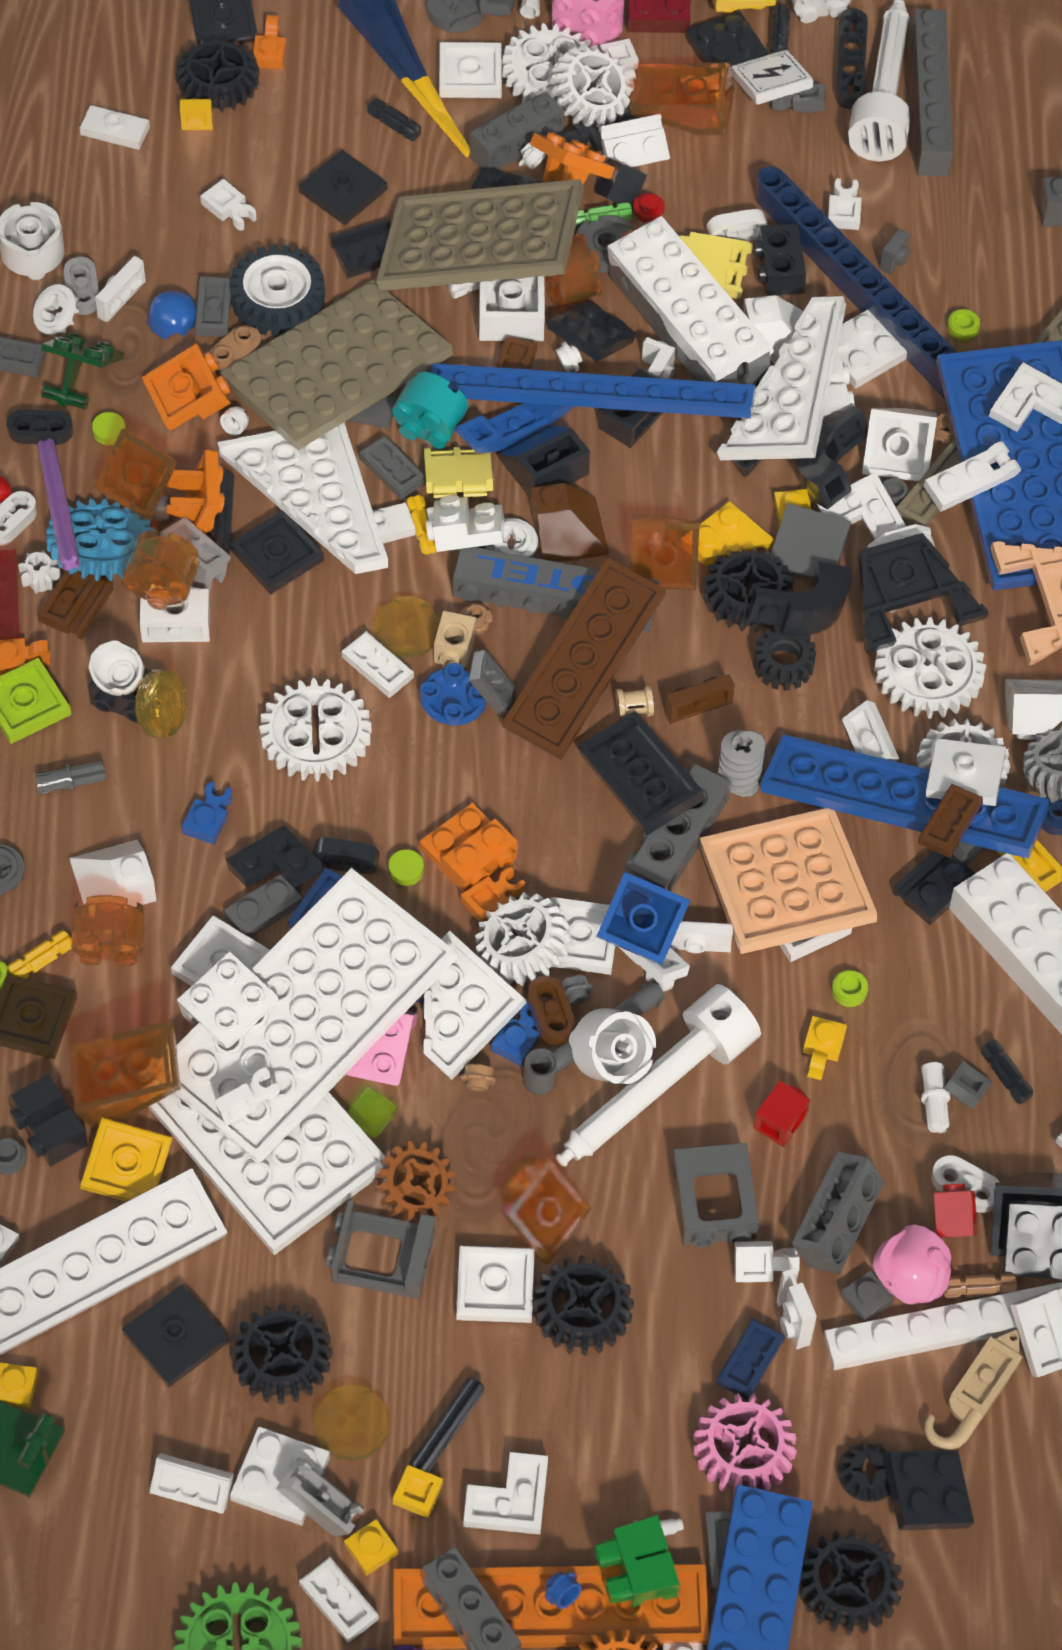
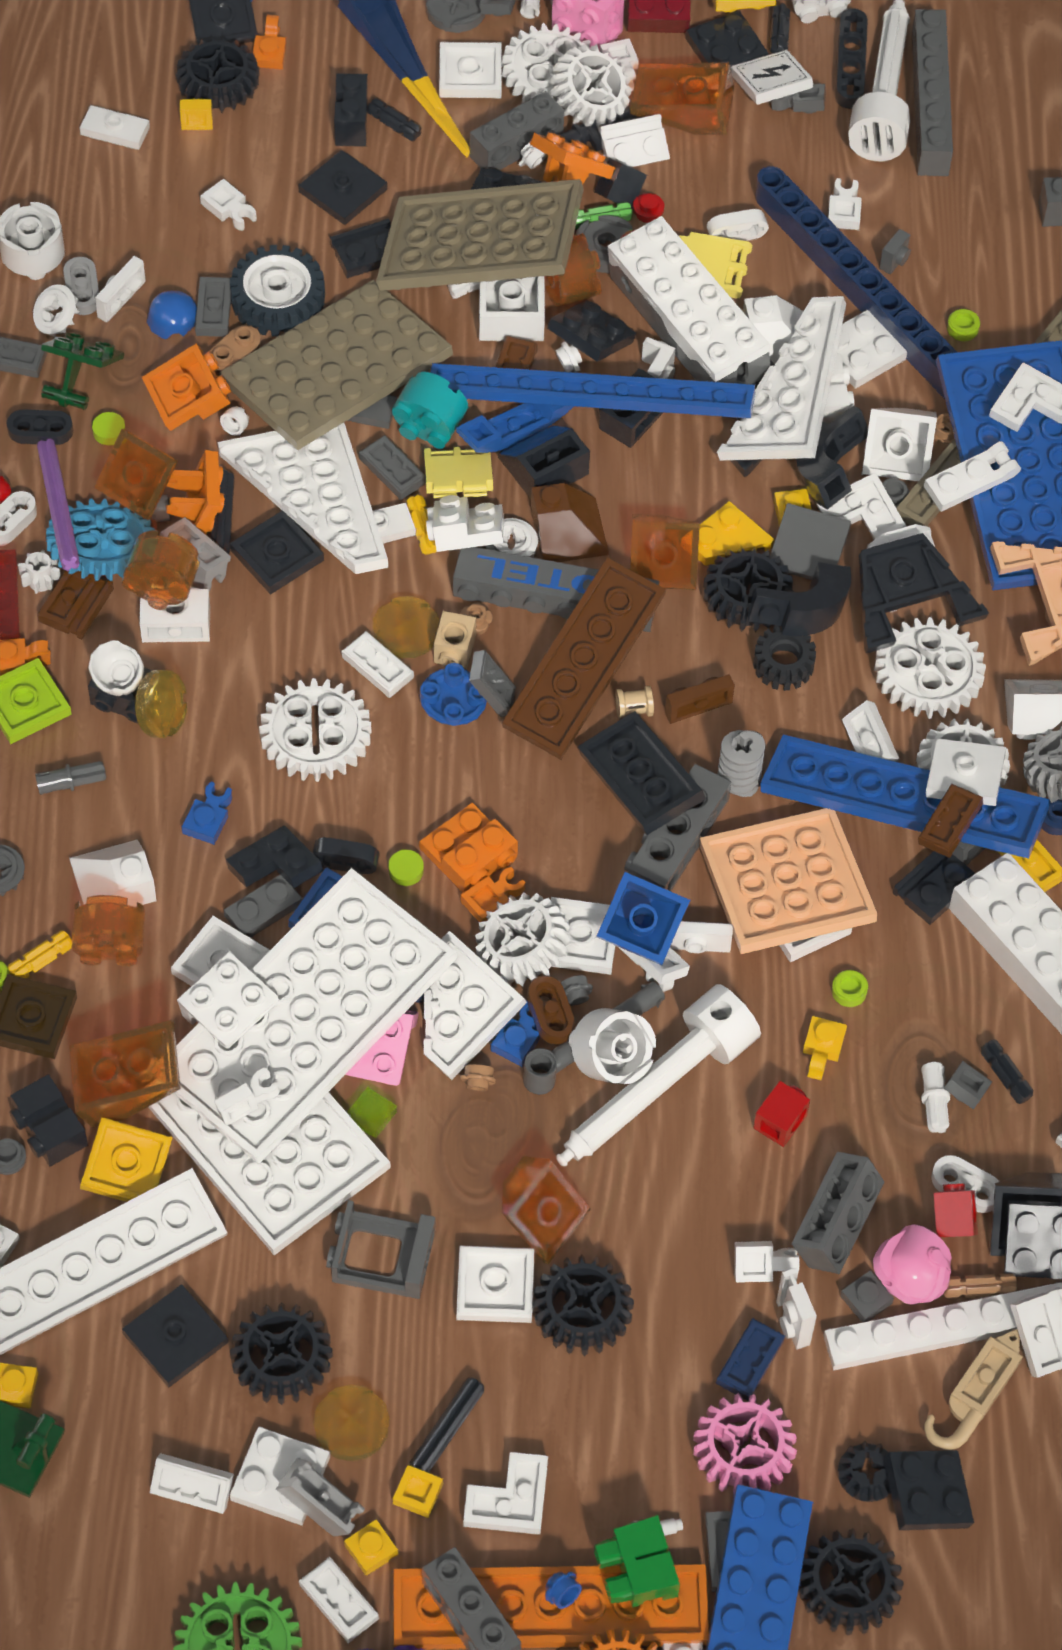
dark orange gear [375,1141,455,1222] -> none
dark grey window [672,1143,759,1248] -> none
black brick [753,224,807,296] -> none
none -> black brick [334,73,368,147]

